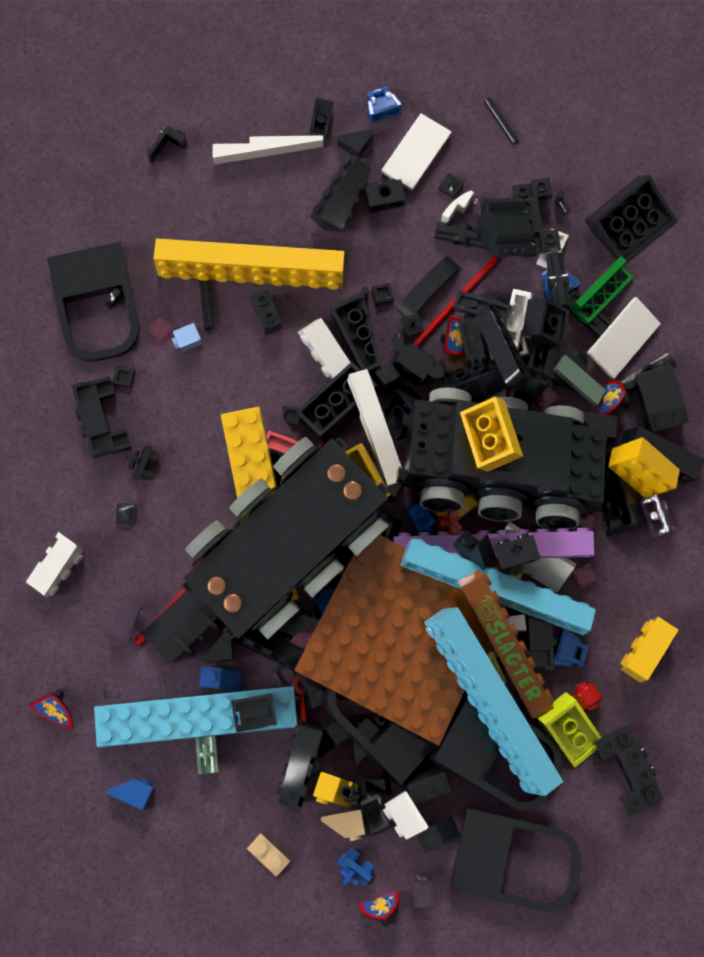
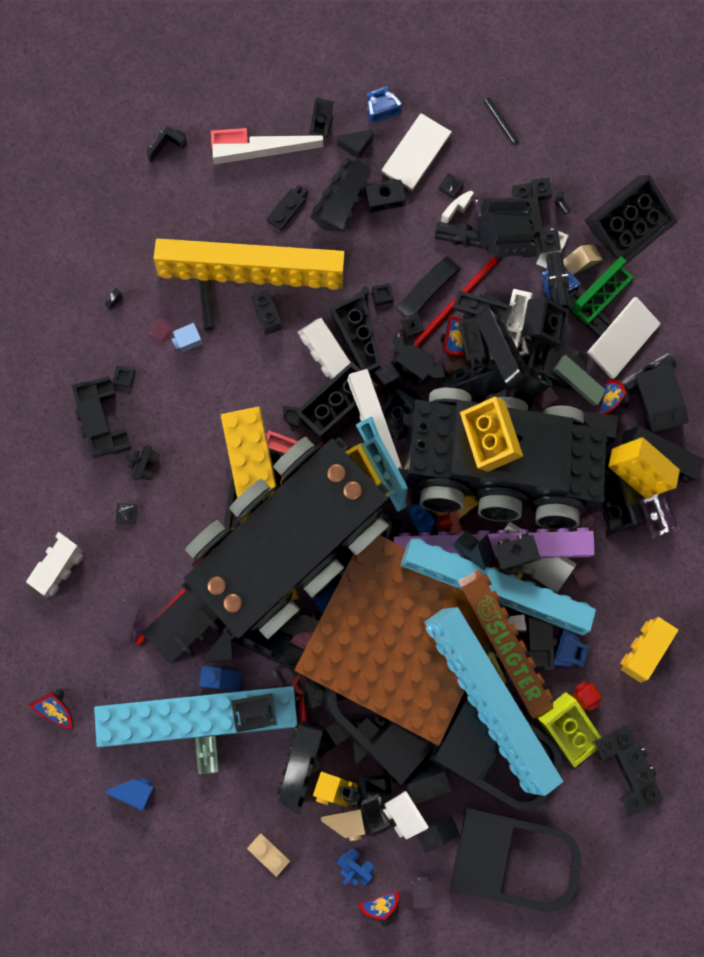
black window [47,242,140,362] -> none
none -> coral tile [211,128,248,150]
none -> black bar [223,478,237,530]
none -> black hinge [266,185,308,231]
none -> medium azure wedge [356,416,408,512]
none -> tan slope [563,244,603,275]

